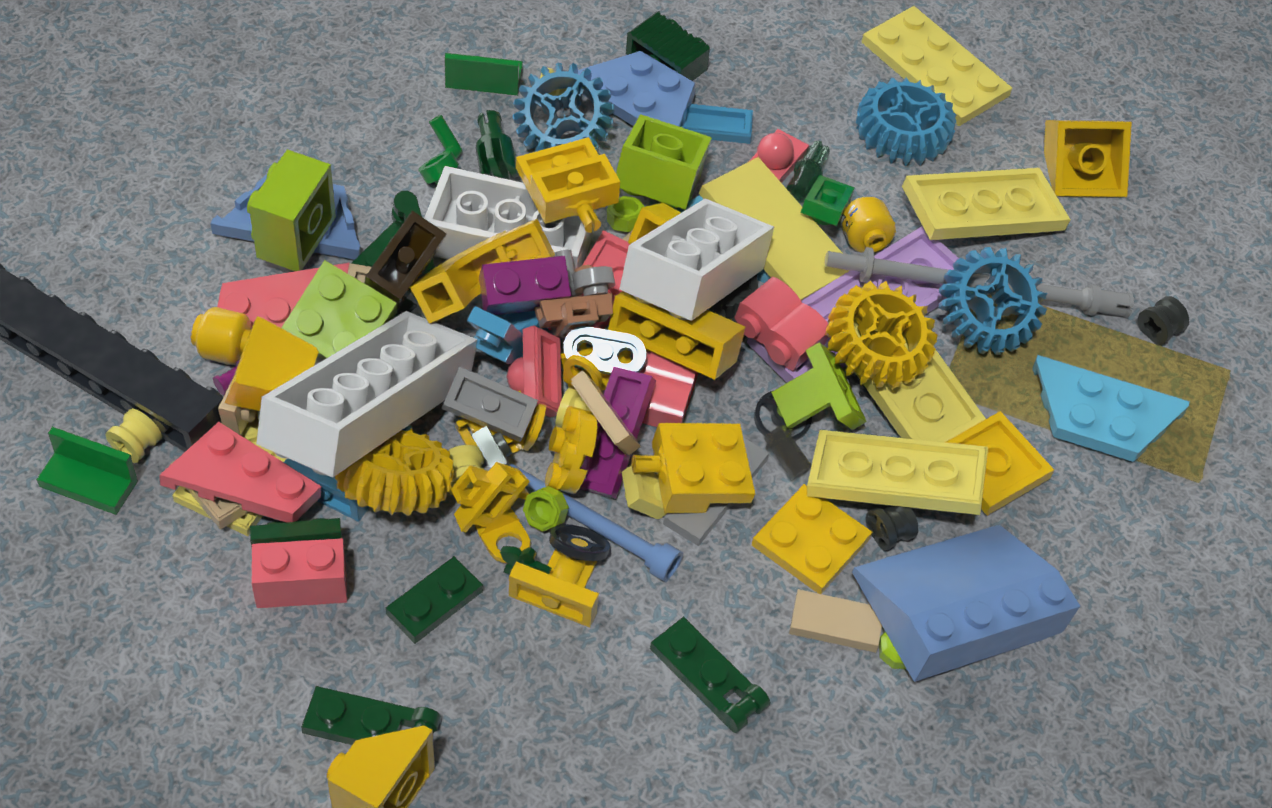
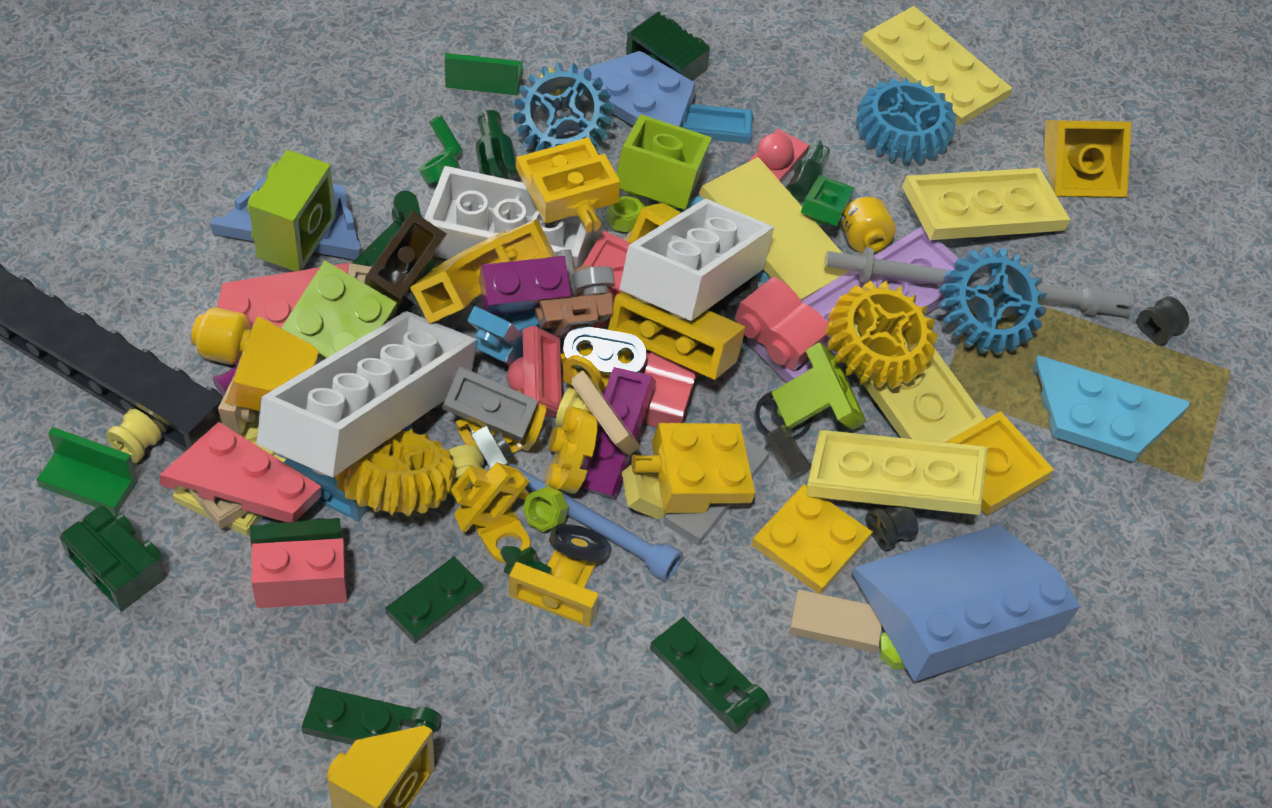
none -> dark green brick [60,505,164,612]

